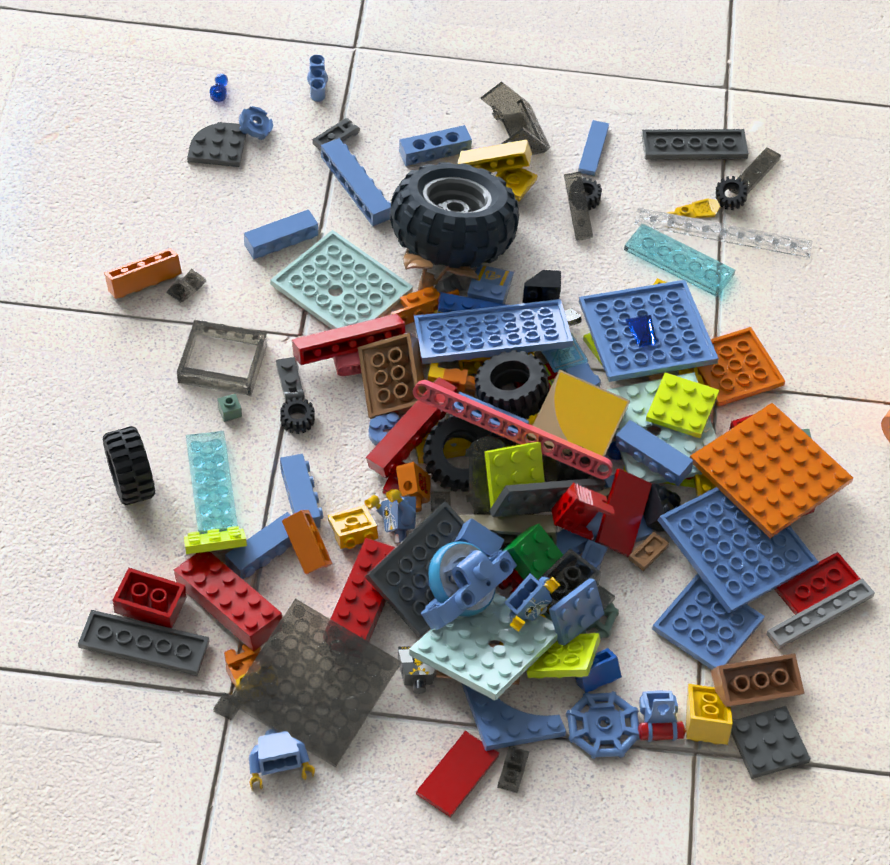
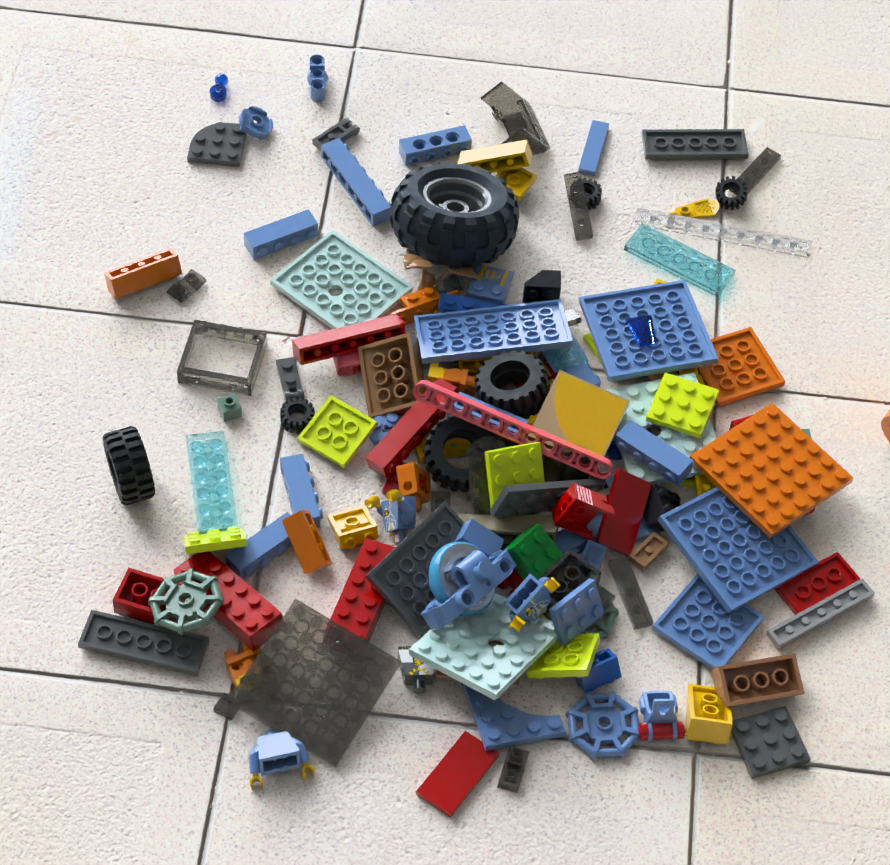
none -> sand green plate [148,569,225,635]
none -> neon yellow plate [297,395,378,468]
none -> clear smoke tile [608,556,654,630]

